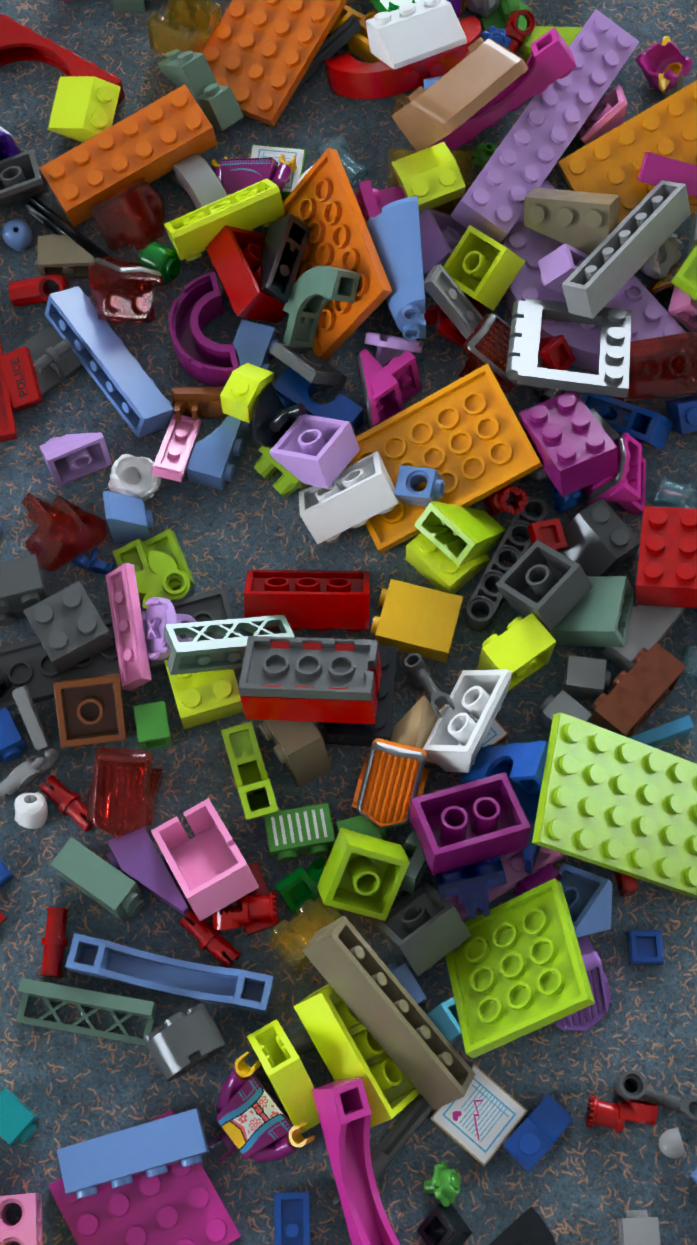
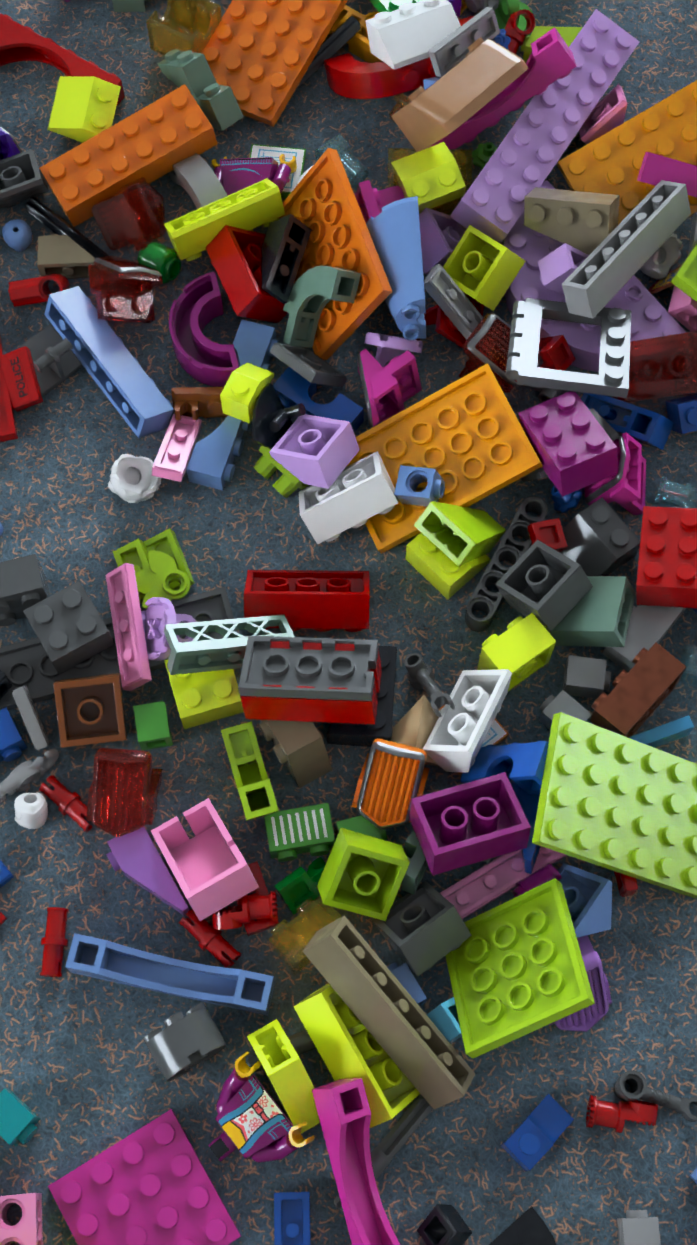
sand green fence [16,978,158,1047] -> none
clear red piece [21,493,106,571] -> none
lavender slope [39,432,112,487] -> none
sand green brick [50,837,144,922] -> none
medium blue brick [57,1108,210,1199] -> none
blue piece [69,549,115,574] -> none
medium blue slope [103,491,155,544] -> none
yellow brick [370,579,463,663] -> none
bright green plant [424,1161,461,1207] -> none
white tile [430,1064,528,1167] -> none
clear blue plate [436,857,507,920] -> none
red connector [482,486,528,516] -> none
blue tile [627,930,664,965] -> none
dark pink hair [635,36,692,98] -> none
light grey hinge [659,1127,686,1159] -> none
none -> light grey tile [428,7,500,77]

